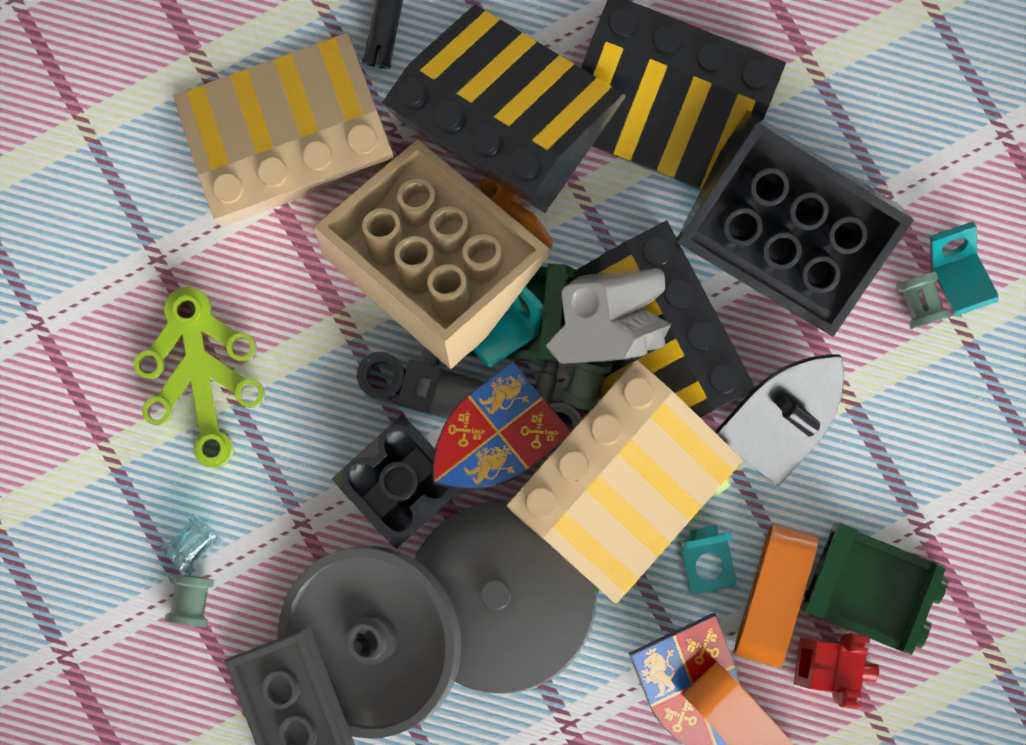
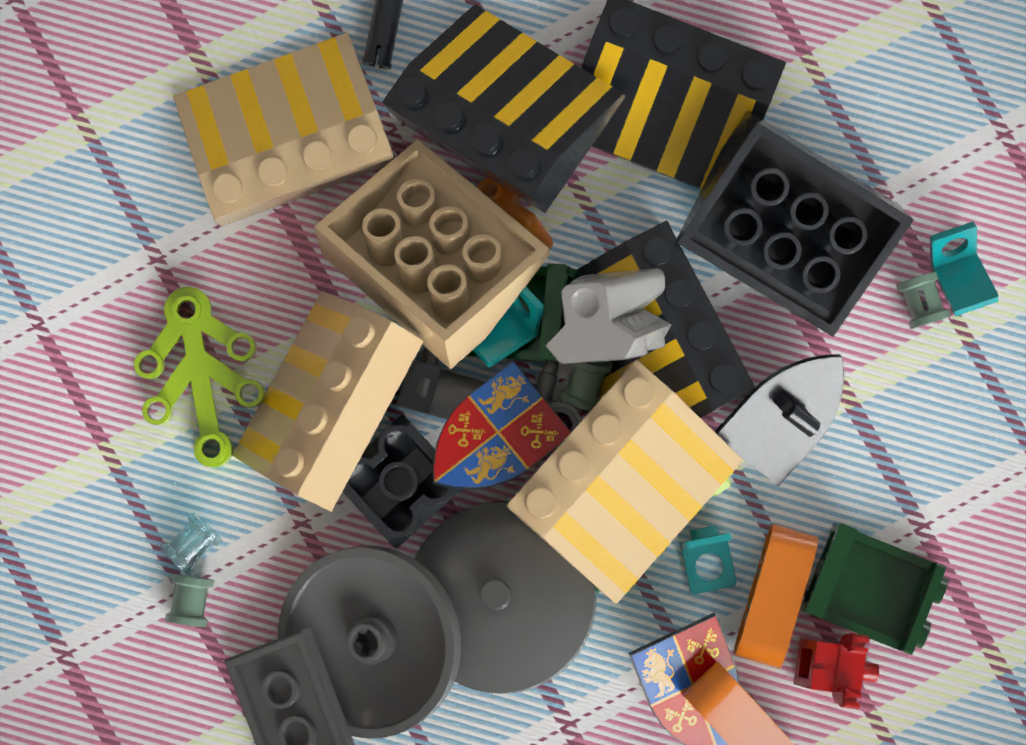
none -> tan slope [232,291,424,512]

